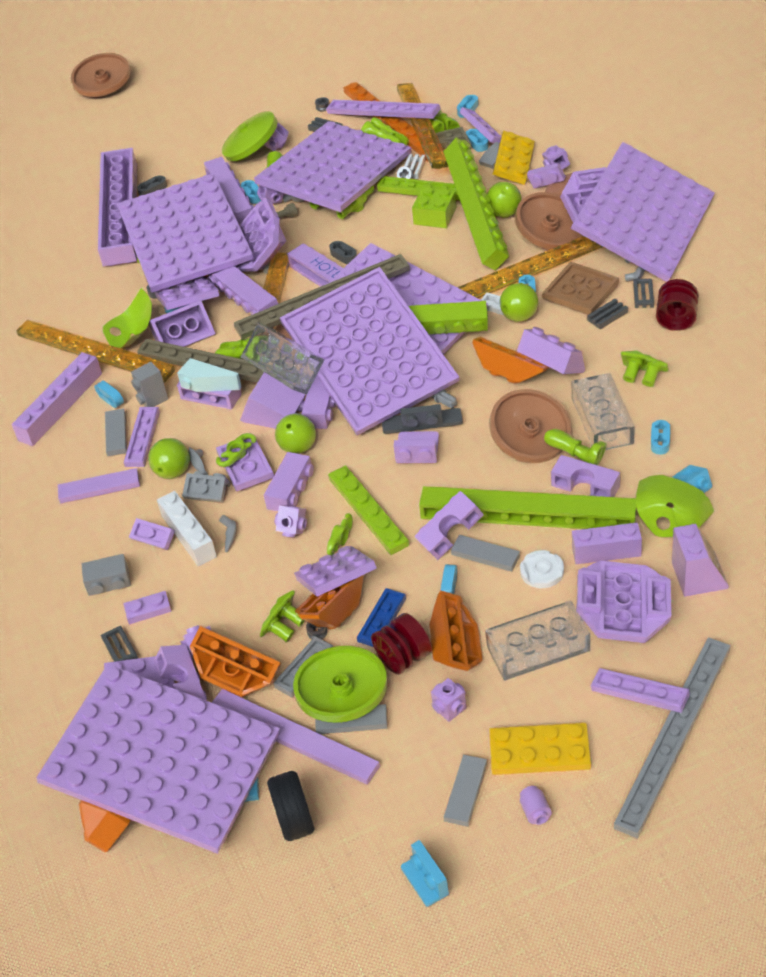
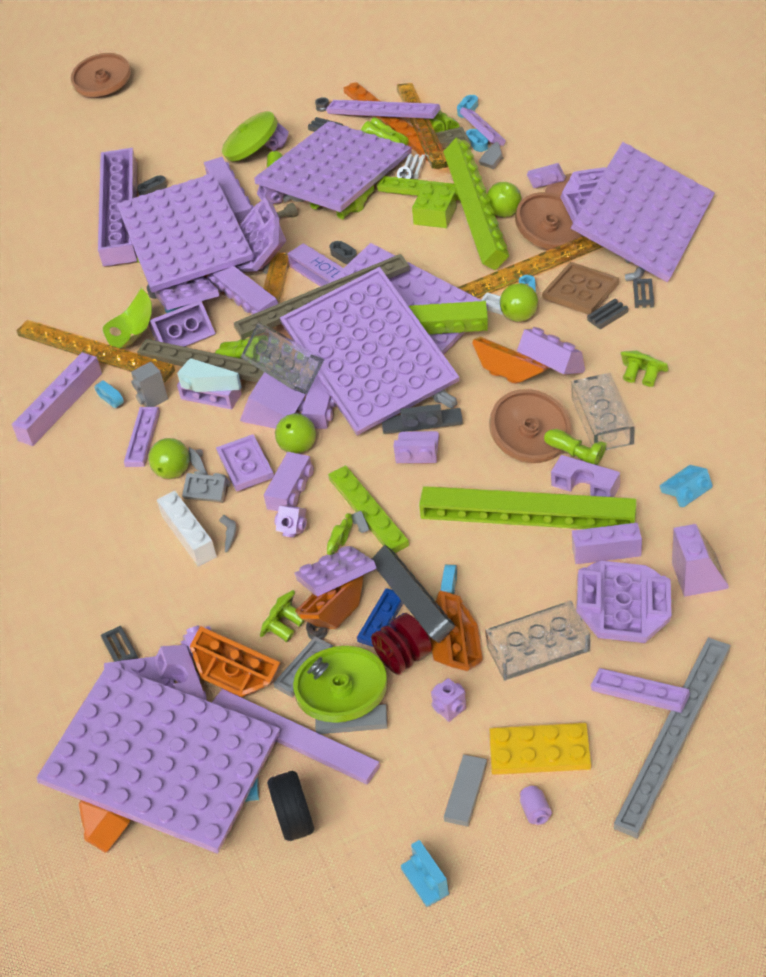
lavender tile [58,468,140,504] -> none
light grey brick [81,554,131,596] -> none
light grey tile [105,408,127,456] -> none
lavender plate [123,591,172,625] -> none
lavender plate [129,518,175,550] -> none
lime piece [216,433,256,467] -> none
medium azure beam [240,180,261,204] -> none
lavender arch [414,491,484,560] -> none
light grey tile [451,535,520,572] -> none
yellow plate [492,130,535,185] -> none
white tile [520,550,564,589] -> none
lavender brick [542,145,570,170] -> none
lime piece [636,475,714,537] -> none
medium azure beam [651,420,670,455] -> none
dark red wheel [656,279,699,331] -> none
none -> flat silver bush [307,657,329,680]
none -> light grey tile [352,511,369,533]
none -> dark grey beam [371,544,456,643]

